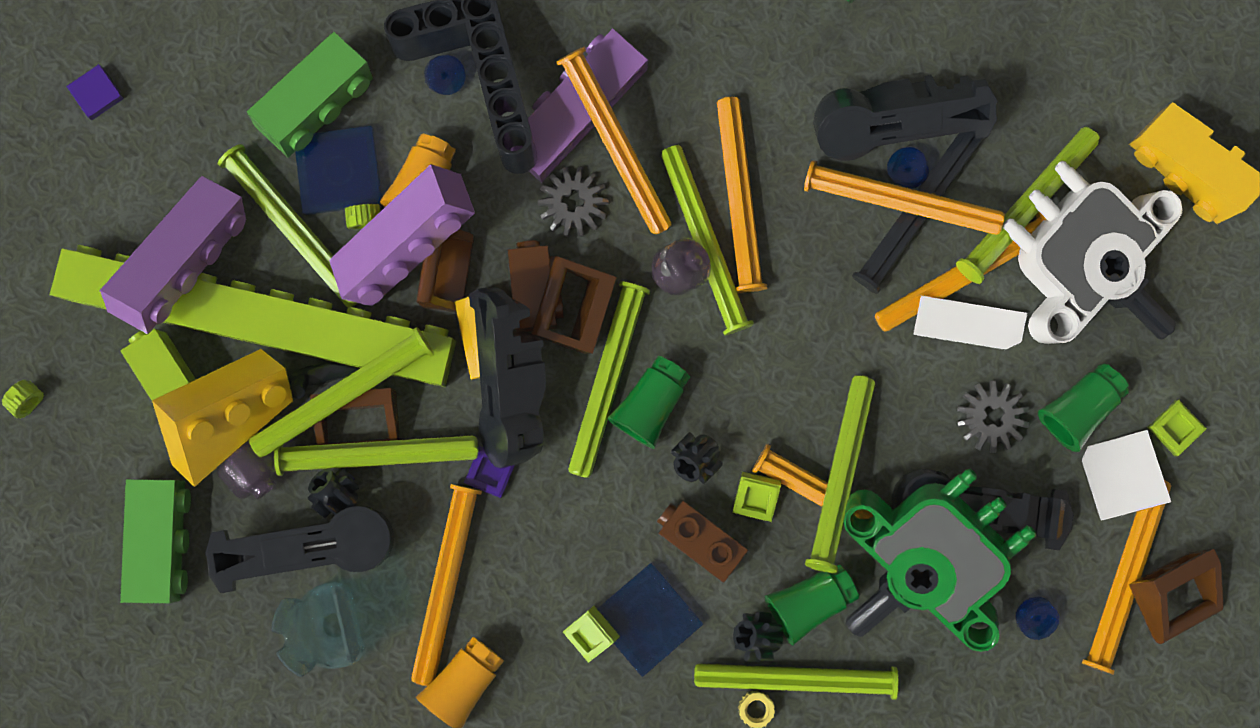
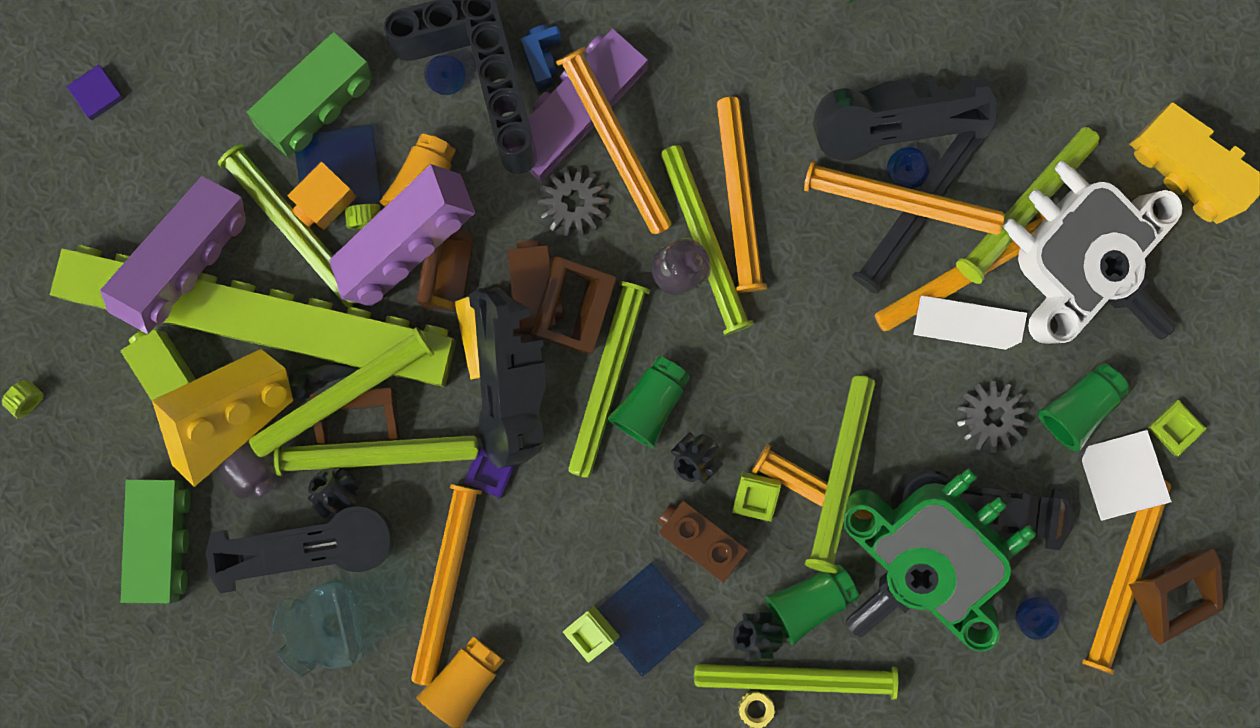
none -> light orange brick [288,161,357,230]
none -> blue bracket [520,25,561,91]

